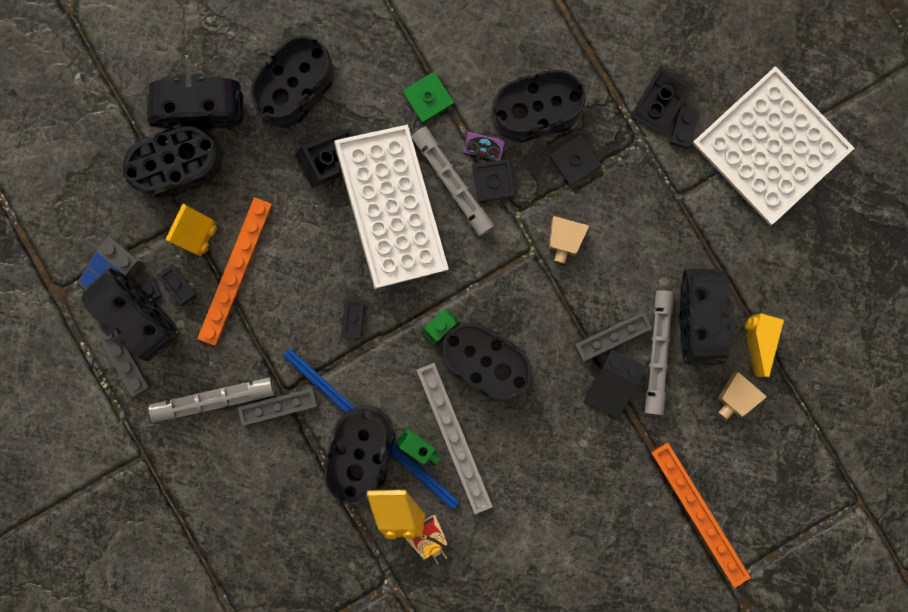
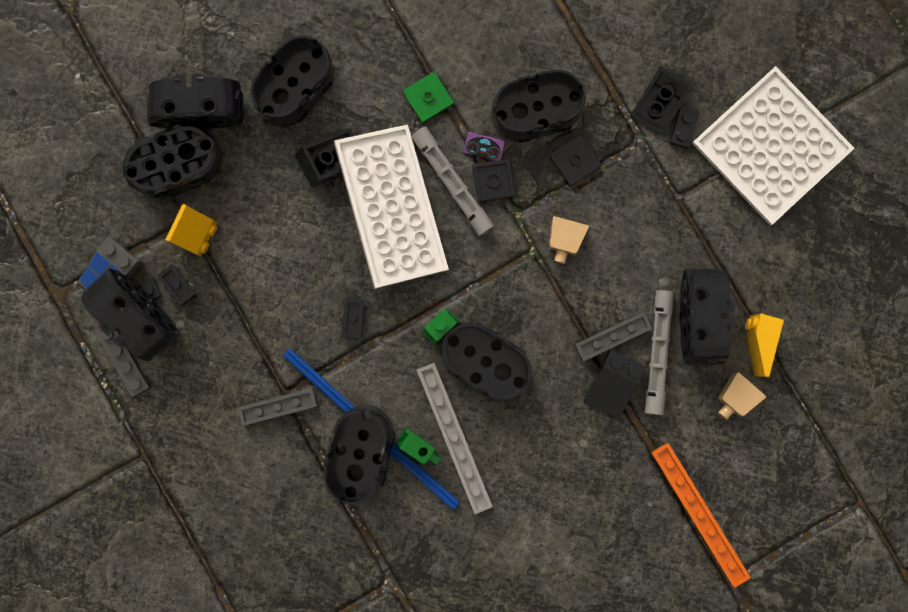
light grey piece [149,377,275,423] -> none
orange plate [197,197,273,346] -> none
yellow slope [367,490,425,539] -> none
torso [405,514,448,564] -> none

